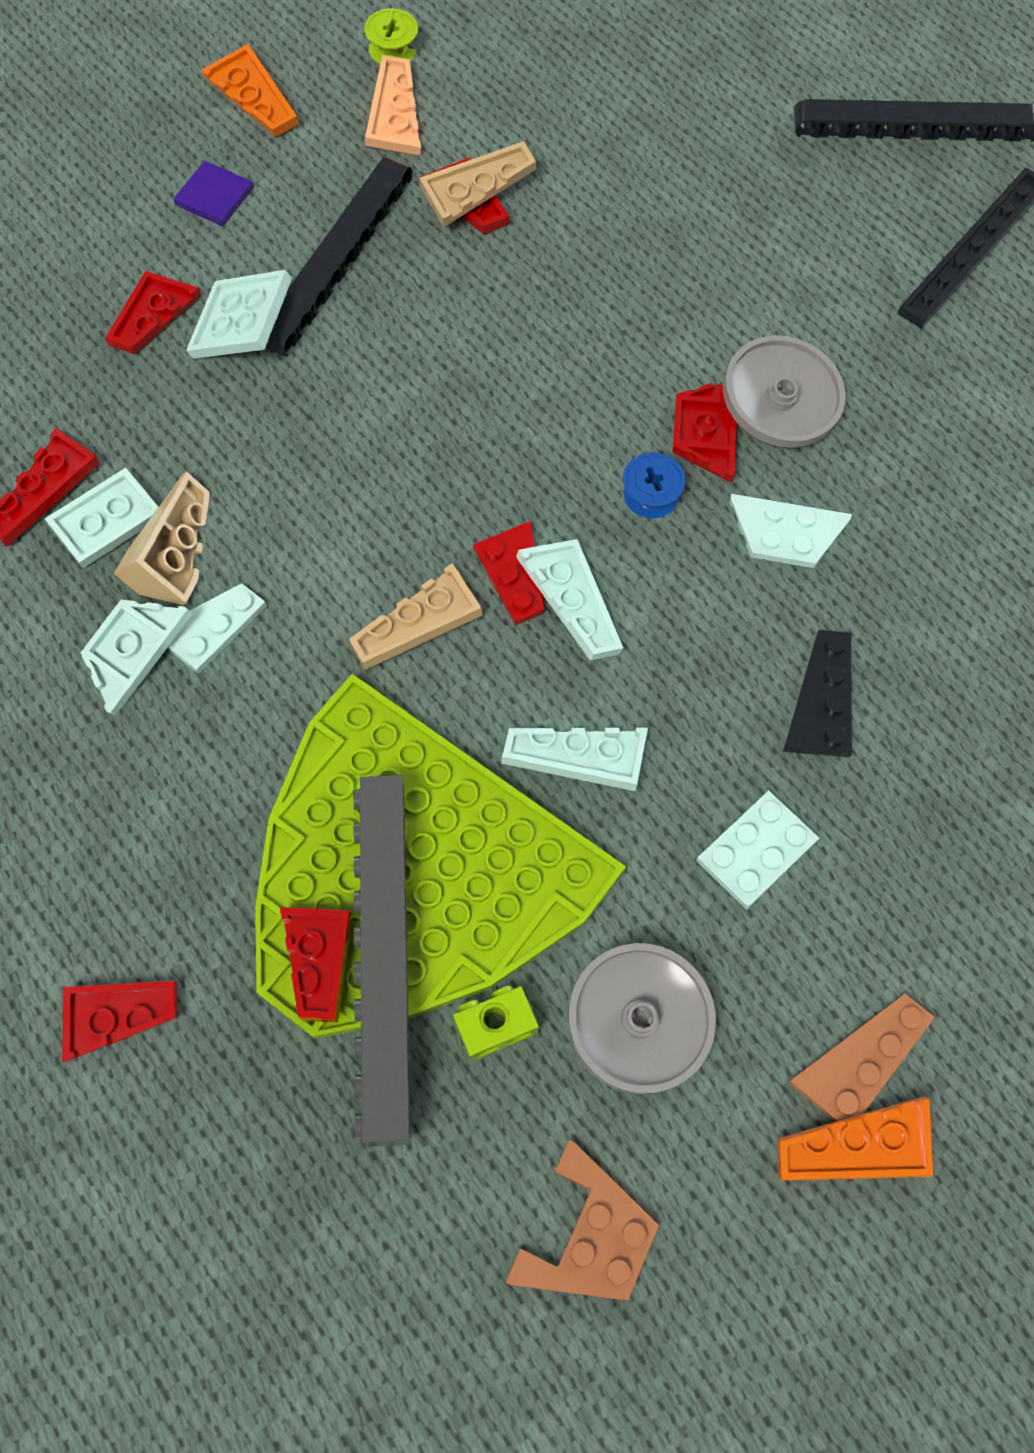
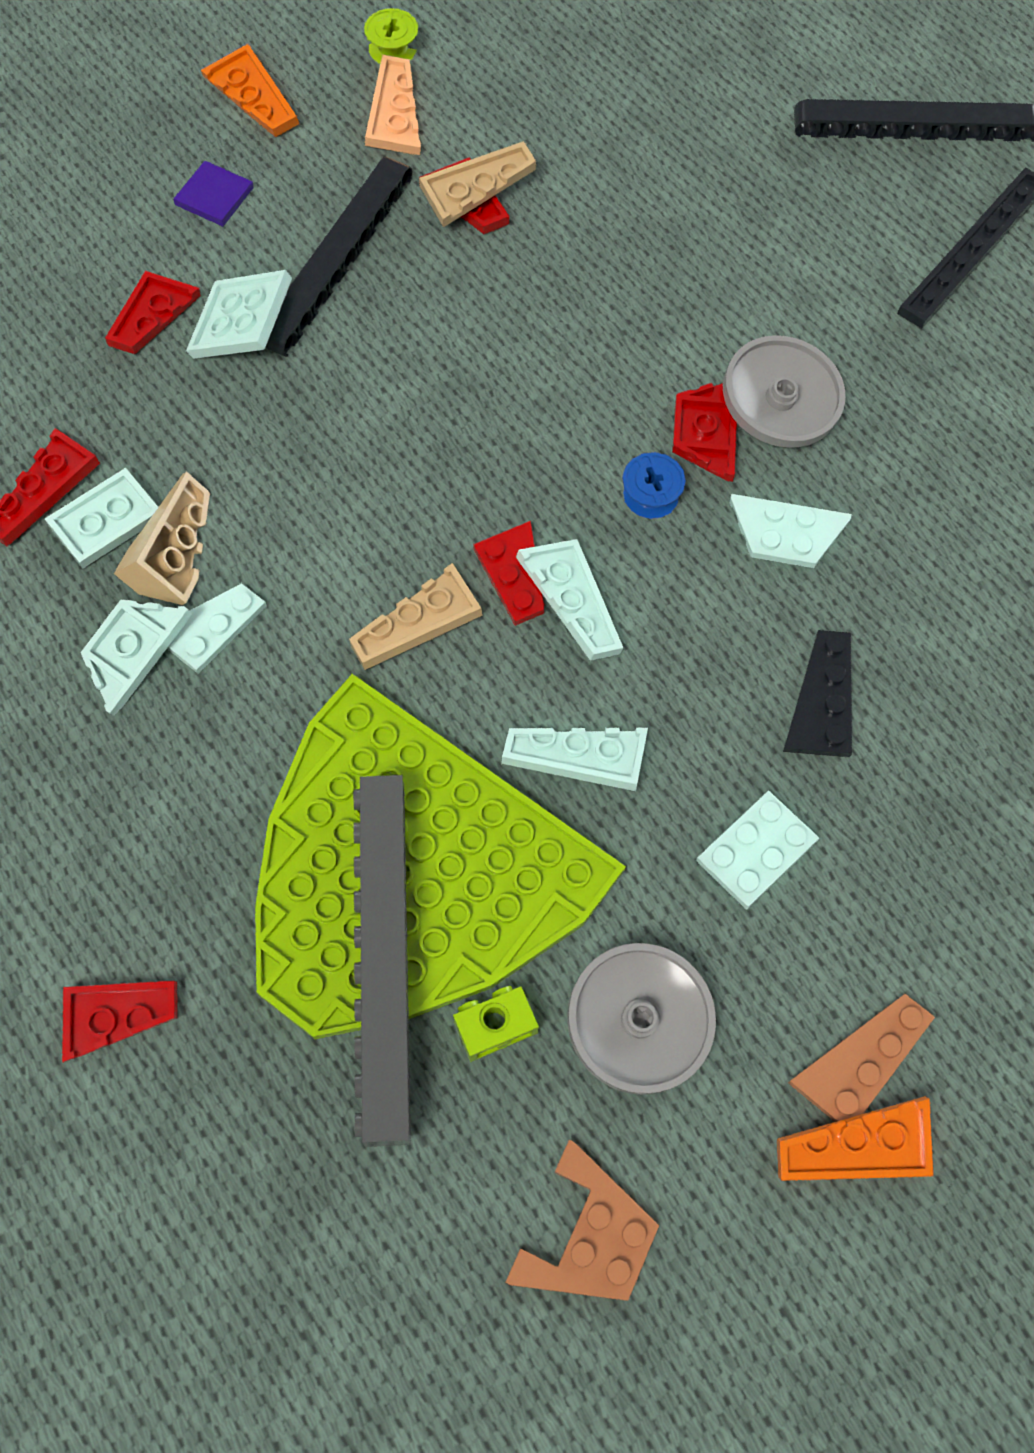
red wing [280,907,353,1023] -> none

